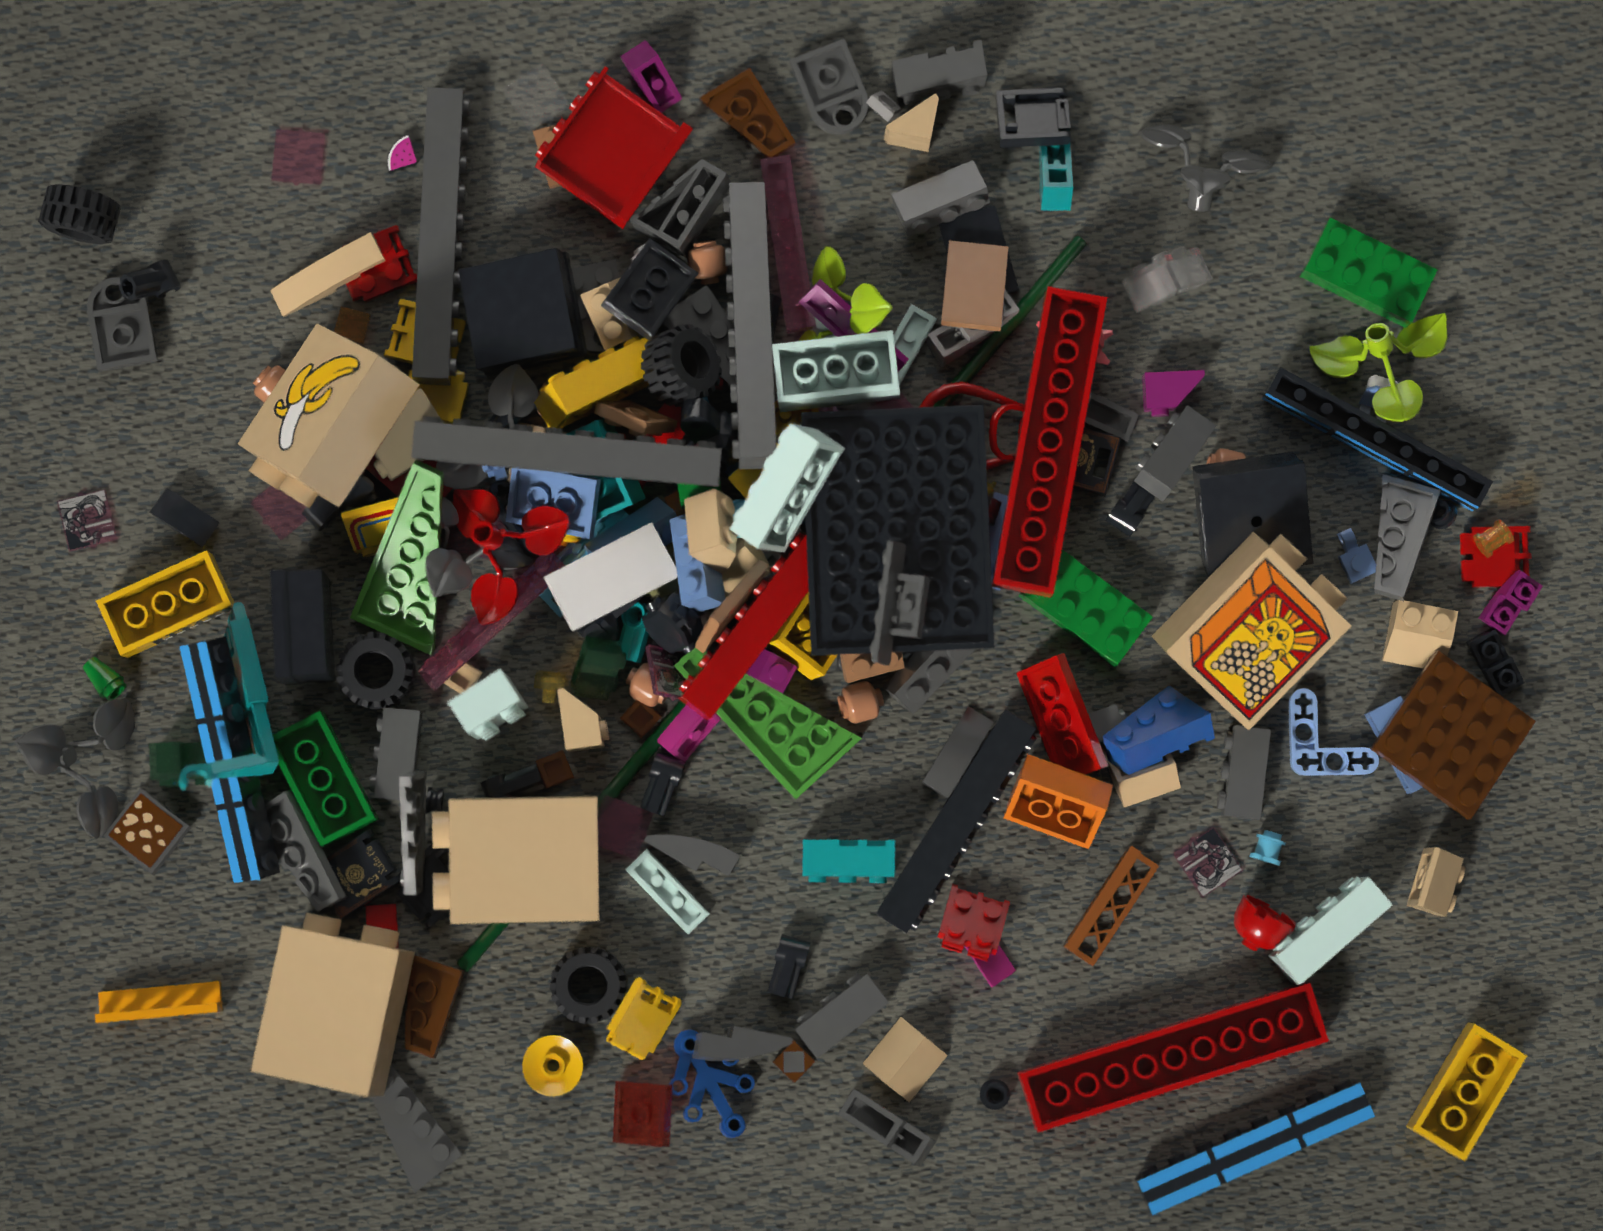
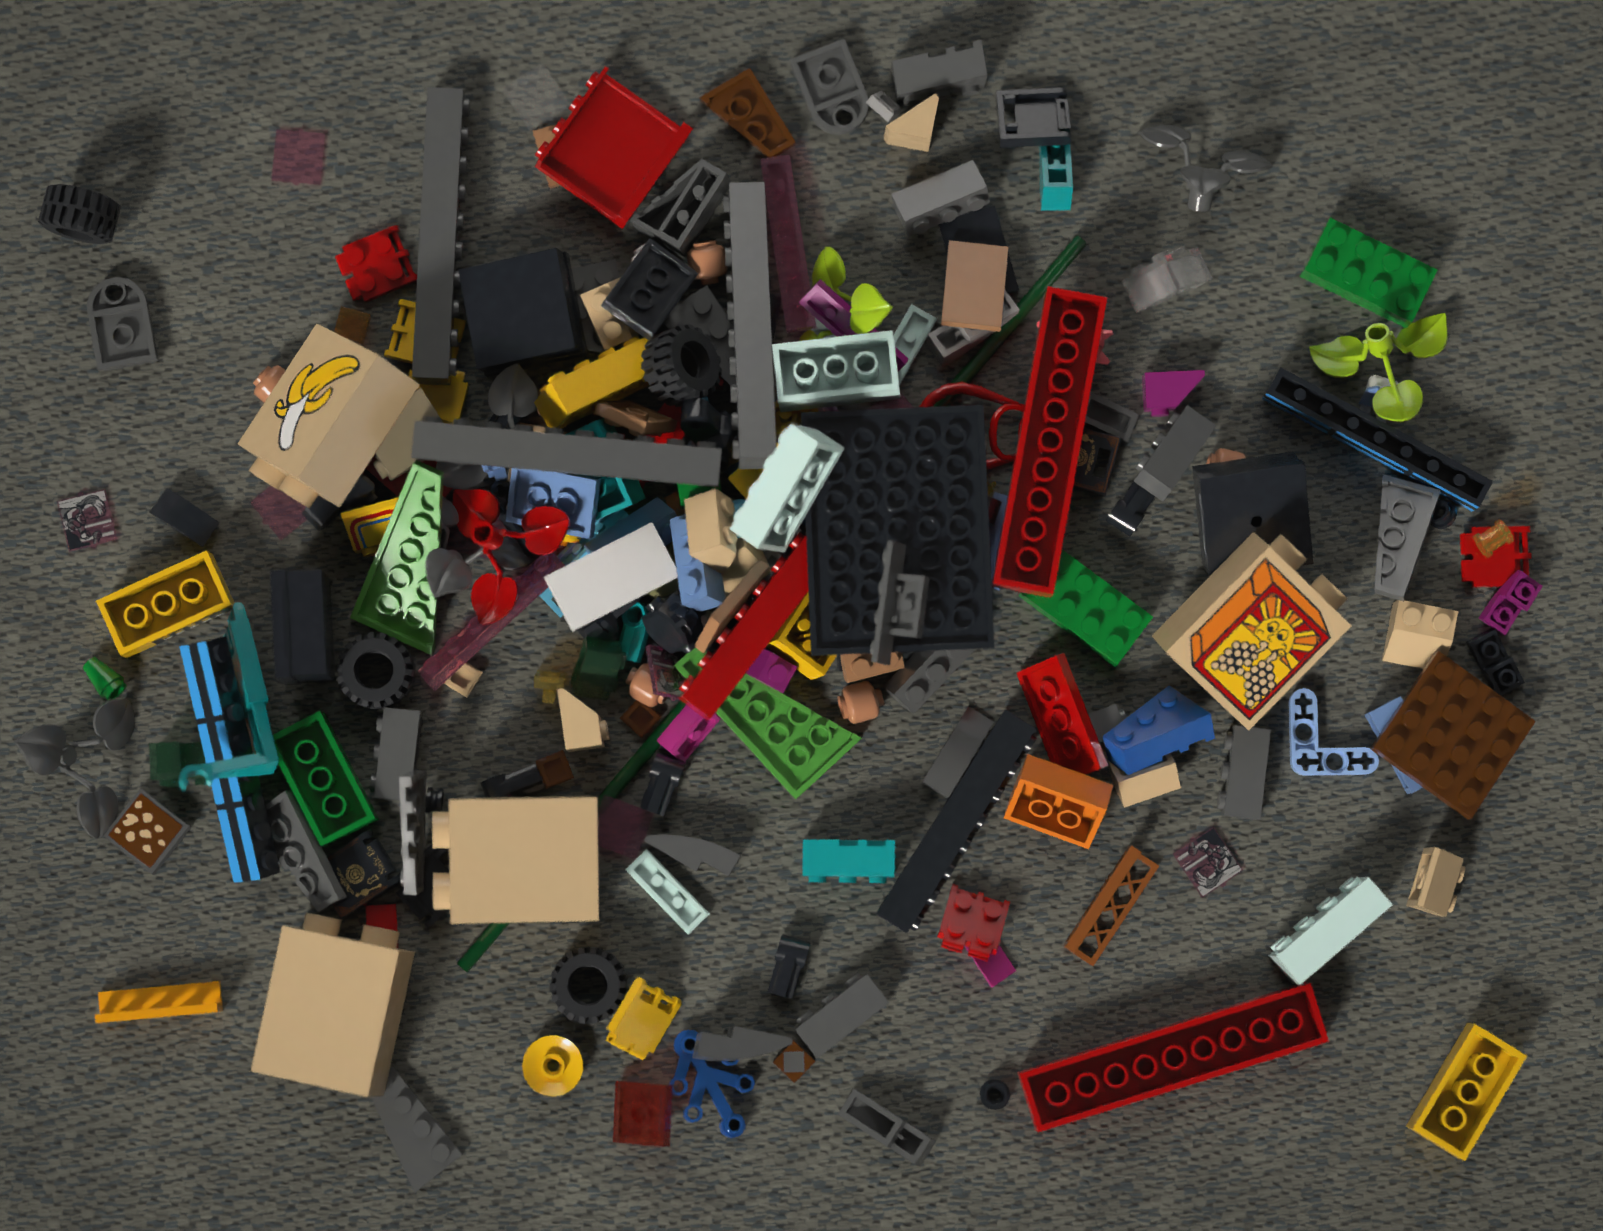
black piece [119,259,181,301] -> none
tan slope [270,232,386,317] -> none
dark pink tile [387,135,418,173] -> none
reddish brown wing [405,955,465,1058] -> none
light aqua brick [448,669,529,741] -> none
magenta slope [620,40,682,113] -> none
tan slope [862,1017,948,1102] -> none
brick [1135,1079,1375,1215] -> none
red cylinder [1234,895,1297,951] -> none
medium azure brick [1249,830,1286,866] -> none
medium blue plate [1337,528,1376,584] -> none

